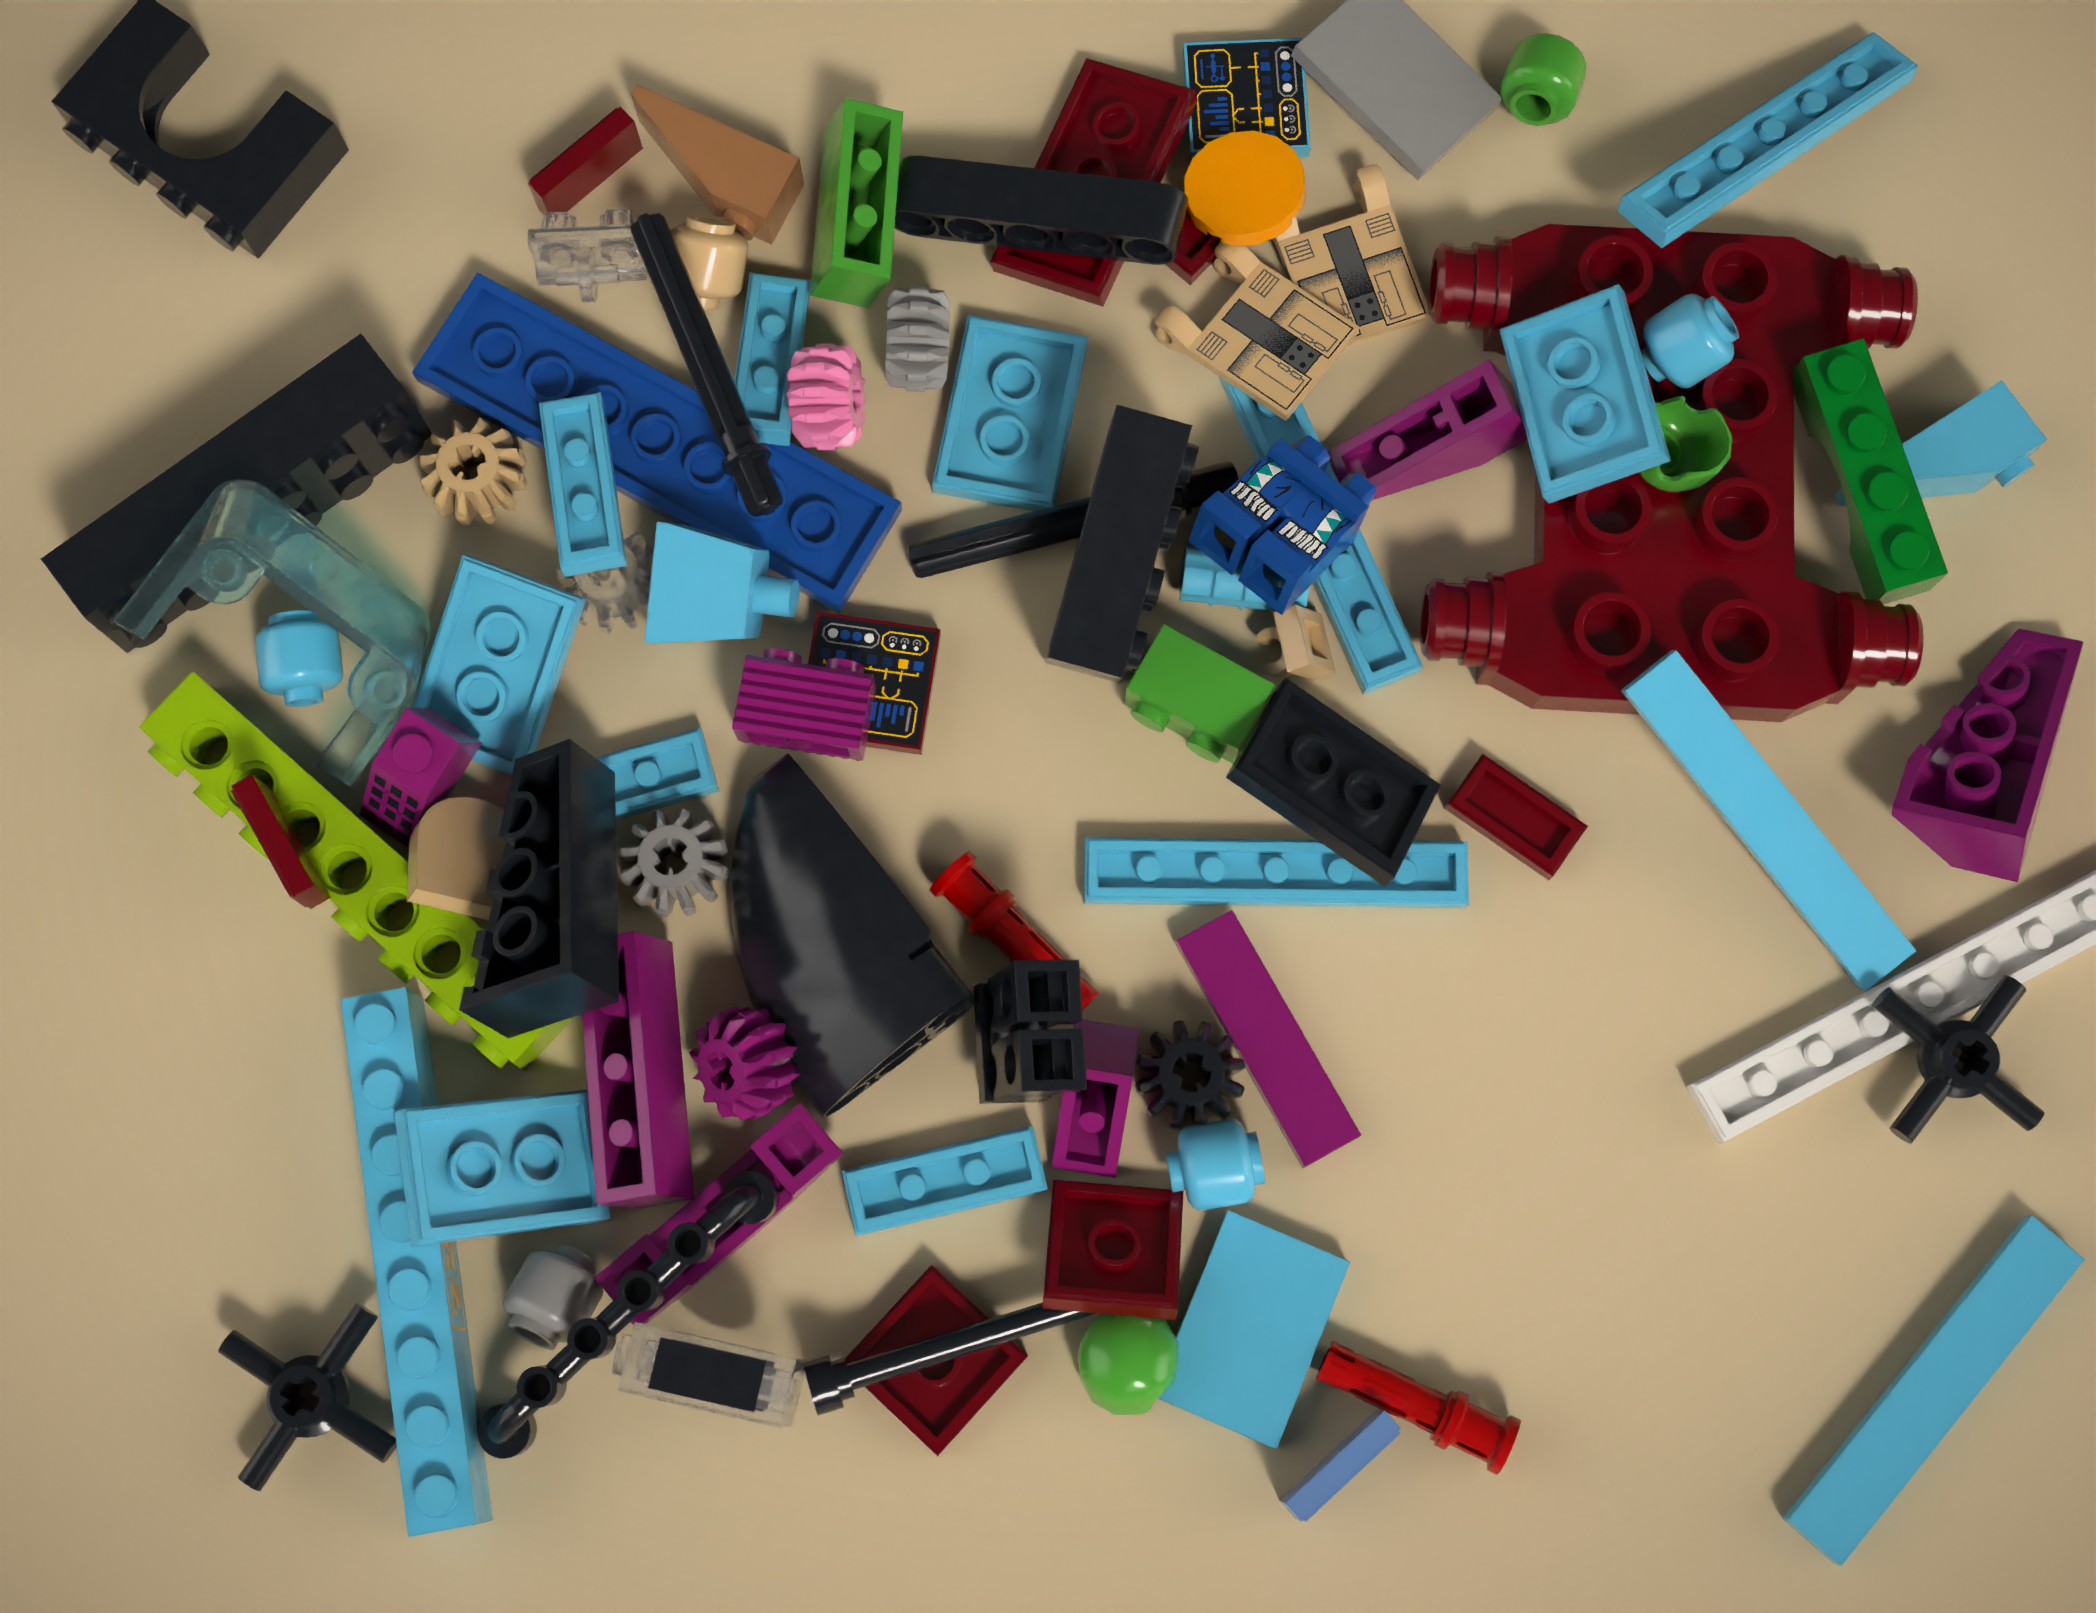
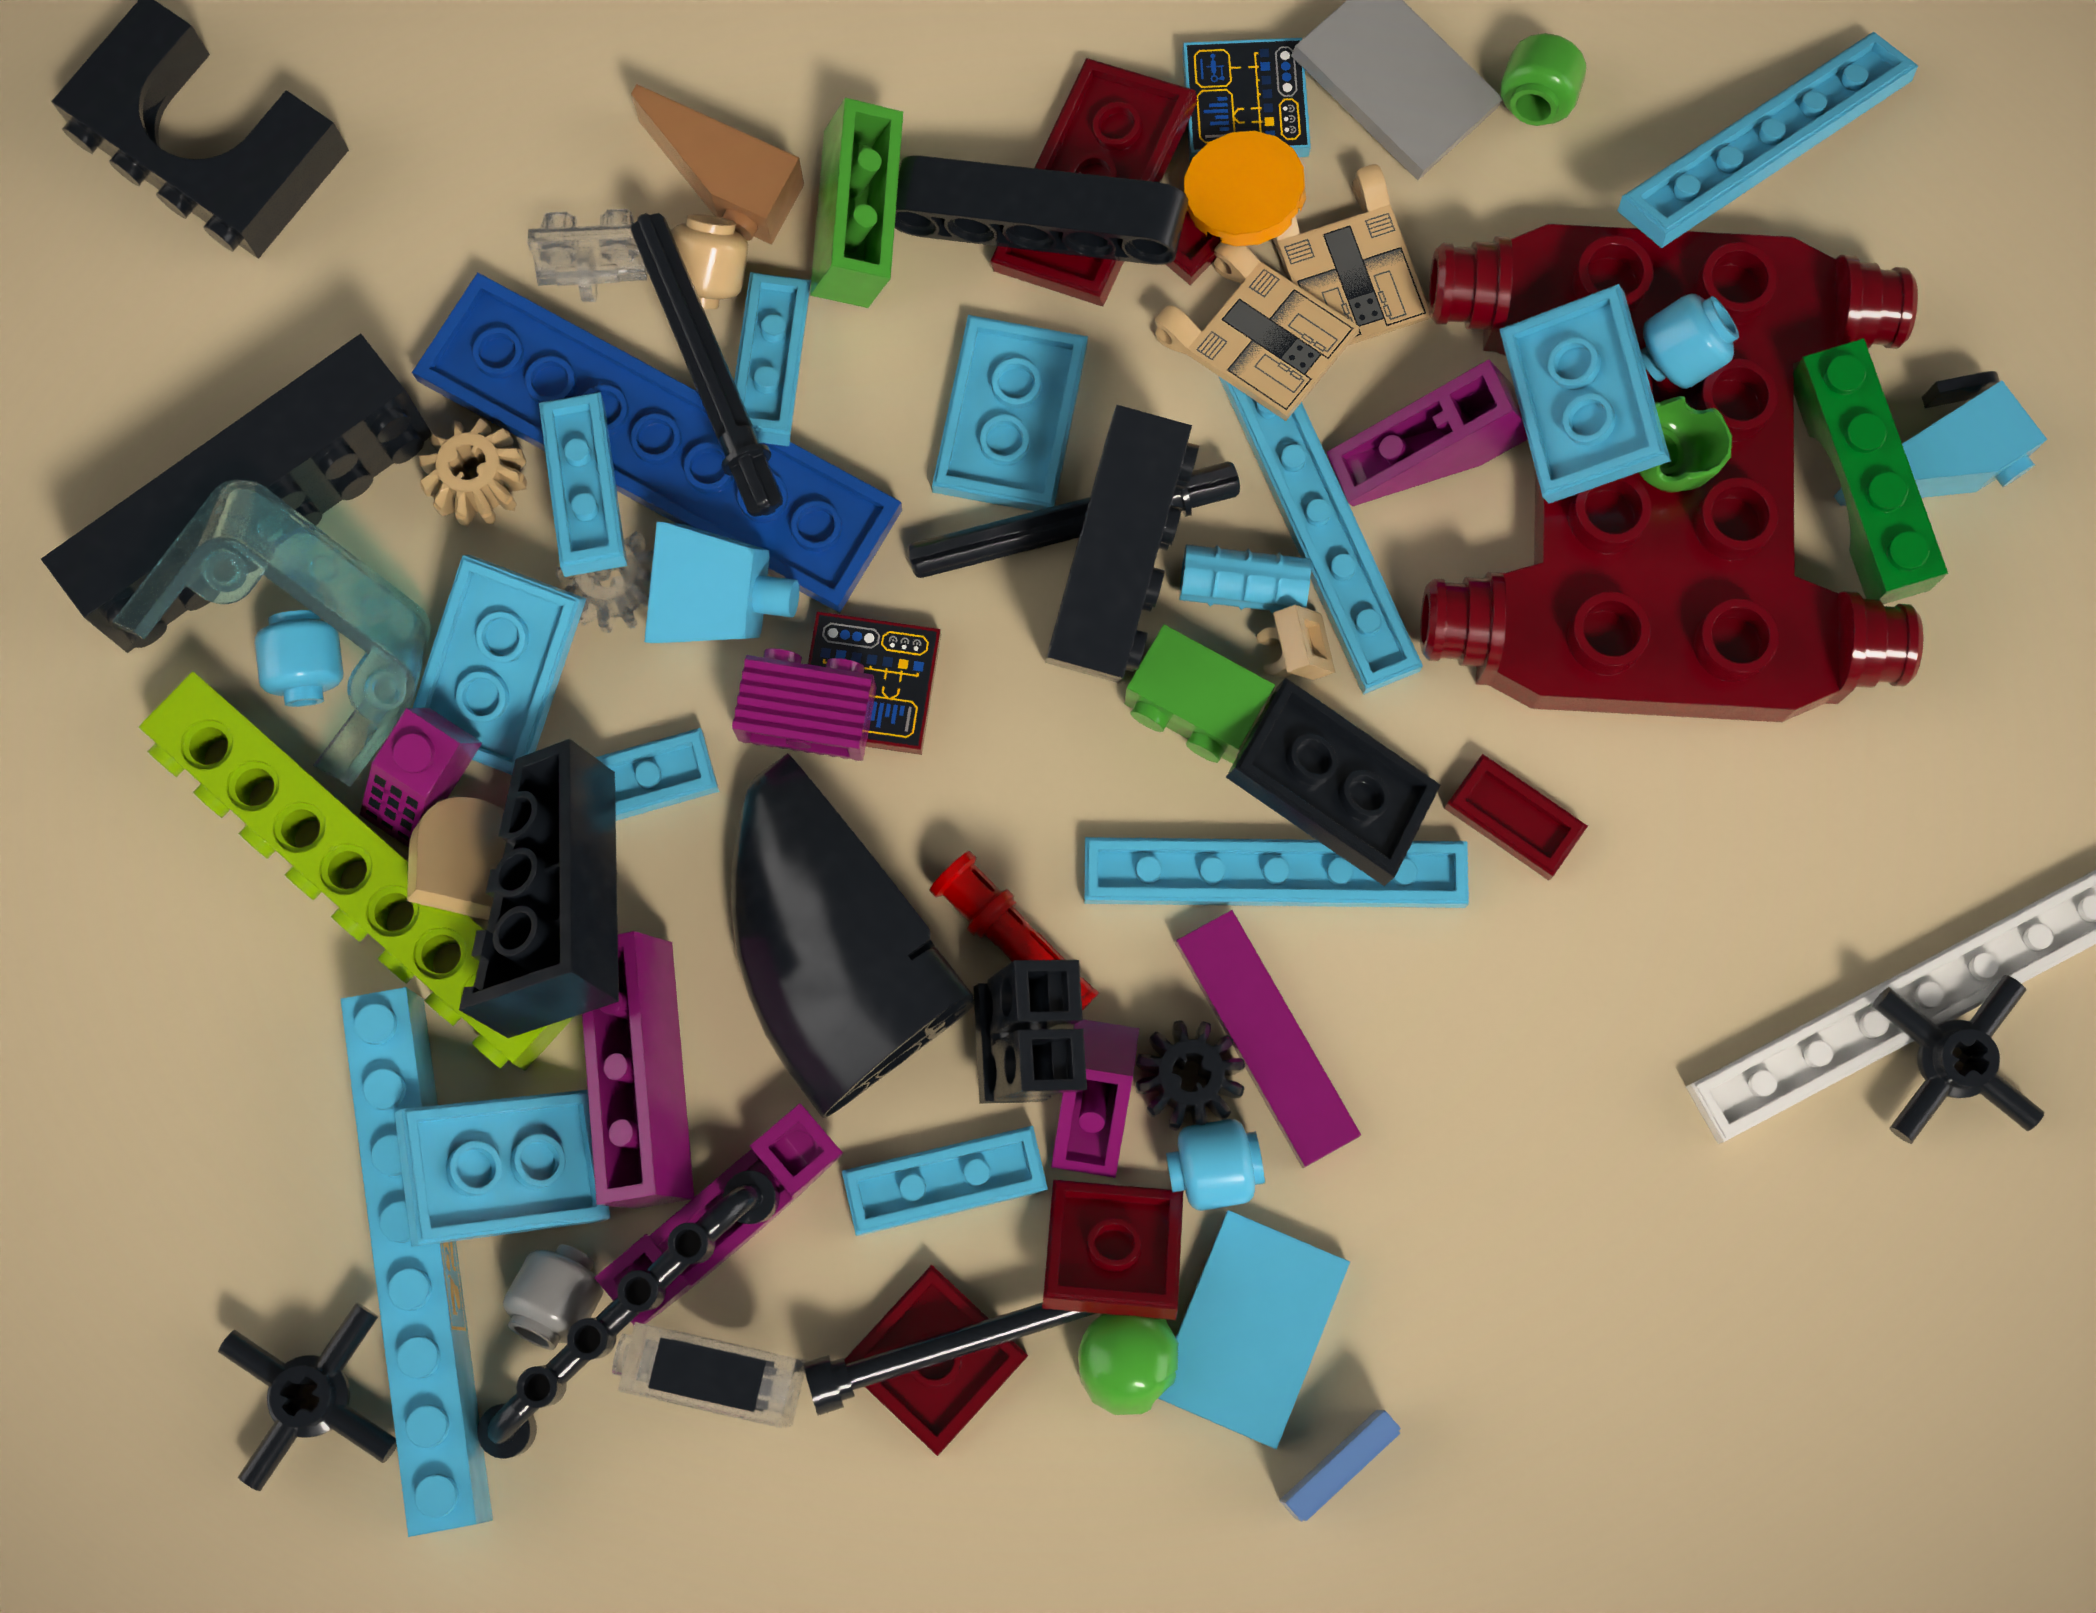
dark red tile [231,774,331,909] -> none
dark red tile [528,107,643,224] -> none
light grey gear [619,808,729,918] -> none
magenta gear [689,1007,800,1120] -> none
bright pink gear [786,343,867,451] -> none
light grey gear [885,285,950,392] -> none
blue hips [1188,435,1376,615] -> none
red pin [1315,1340,1521,1475] -> none
medium azure tile [1621,650,1917,991] -> none
medium azure tile [1782,1215,2085,1566] -> none
magenta wedge [1892,628,2083,882] -> none
none -> black piece [1921,371,2000,408]

